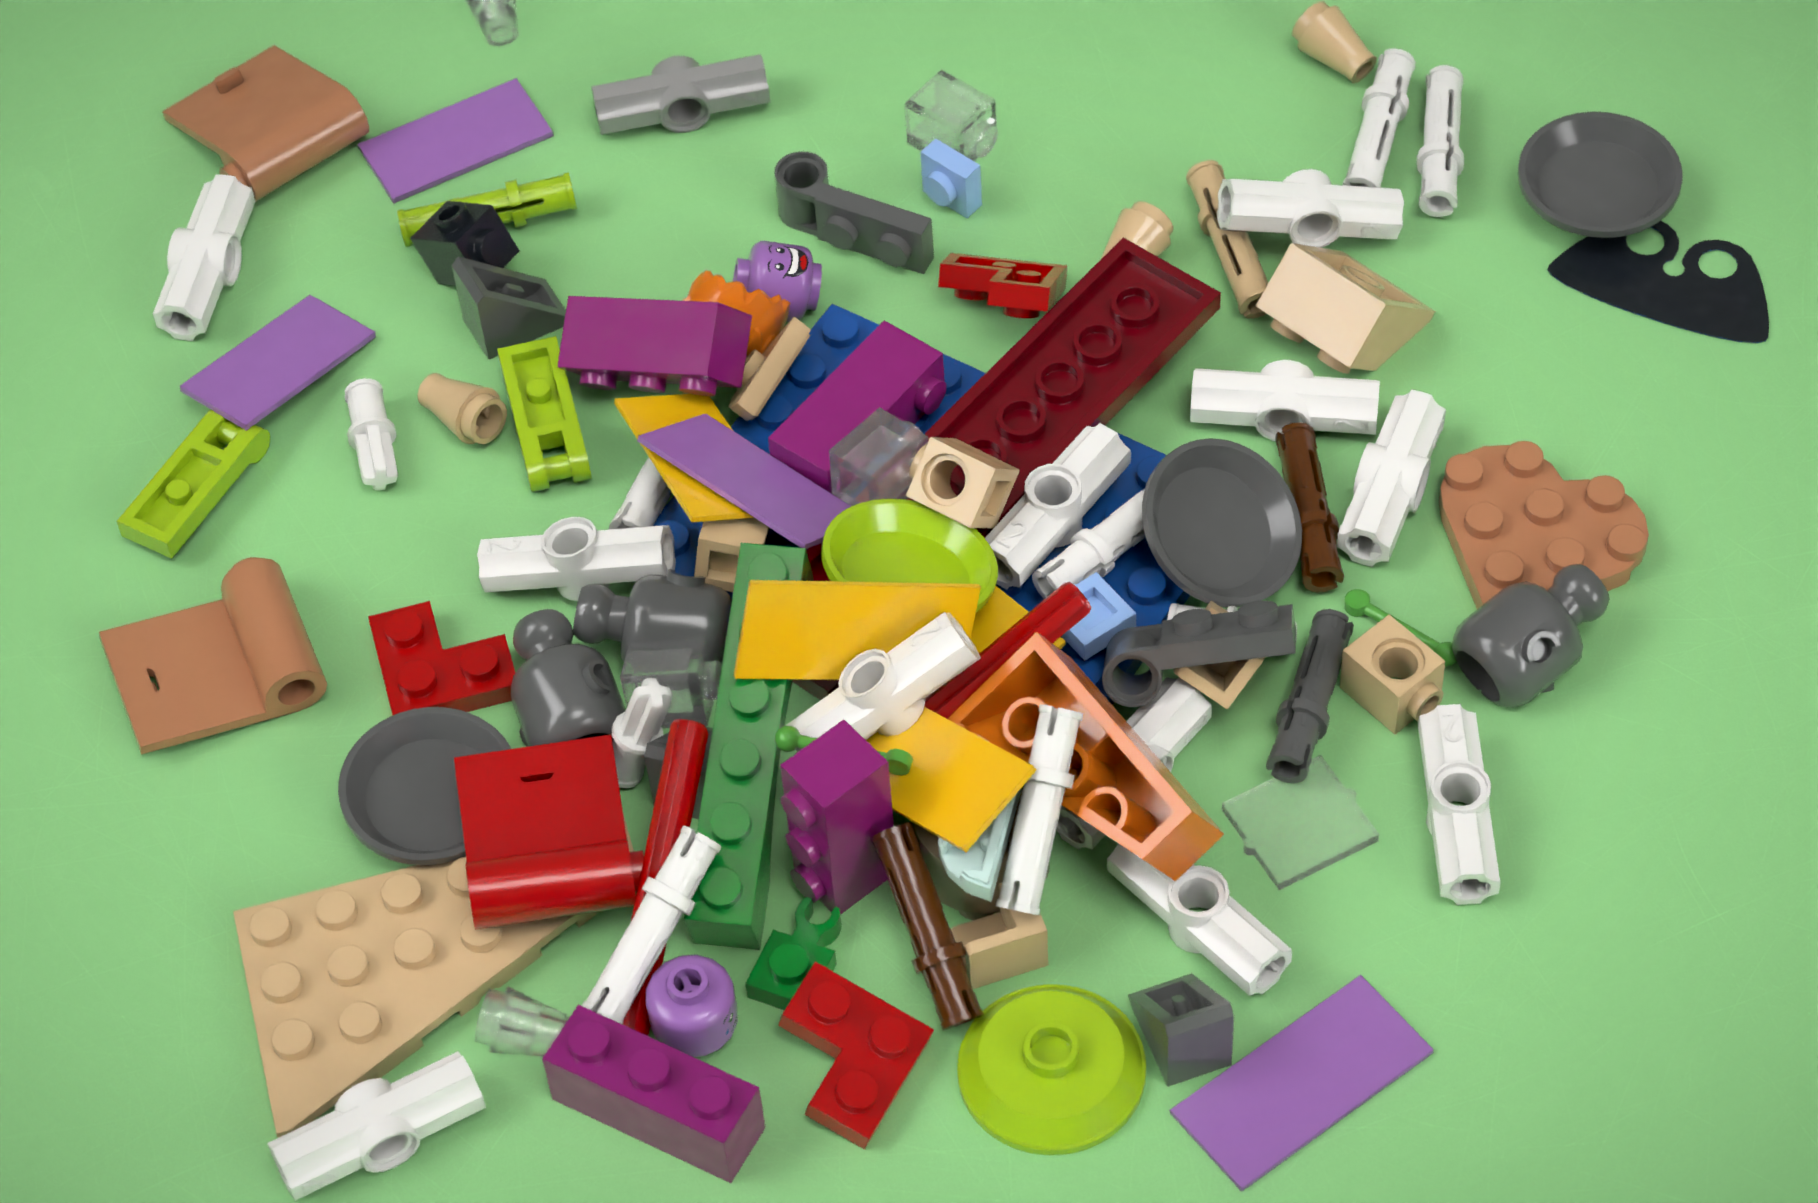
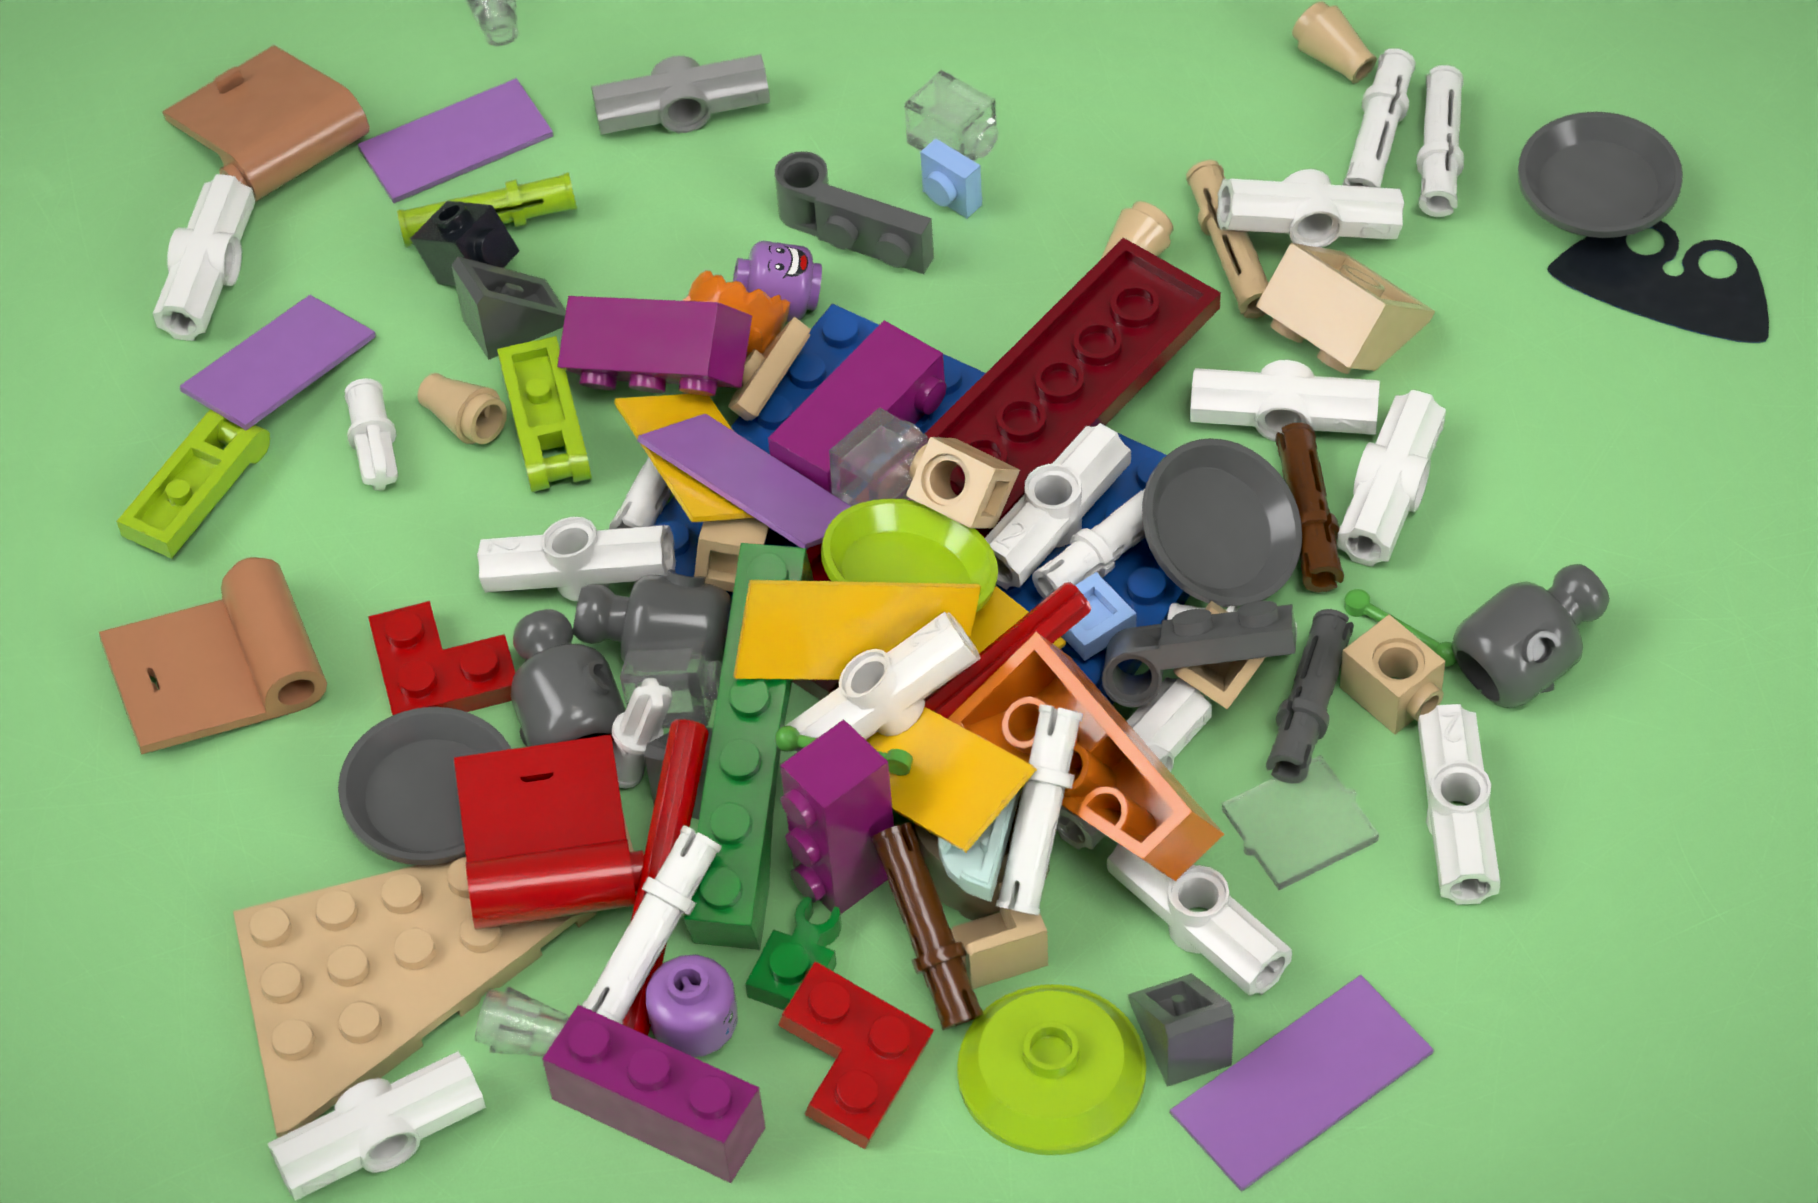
red plate [938,253,1068,319] -> none
nougat plate [1439,441,1649,609] -> none

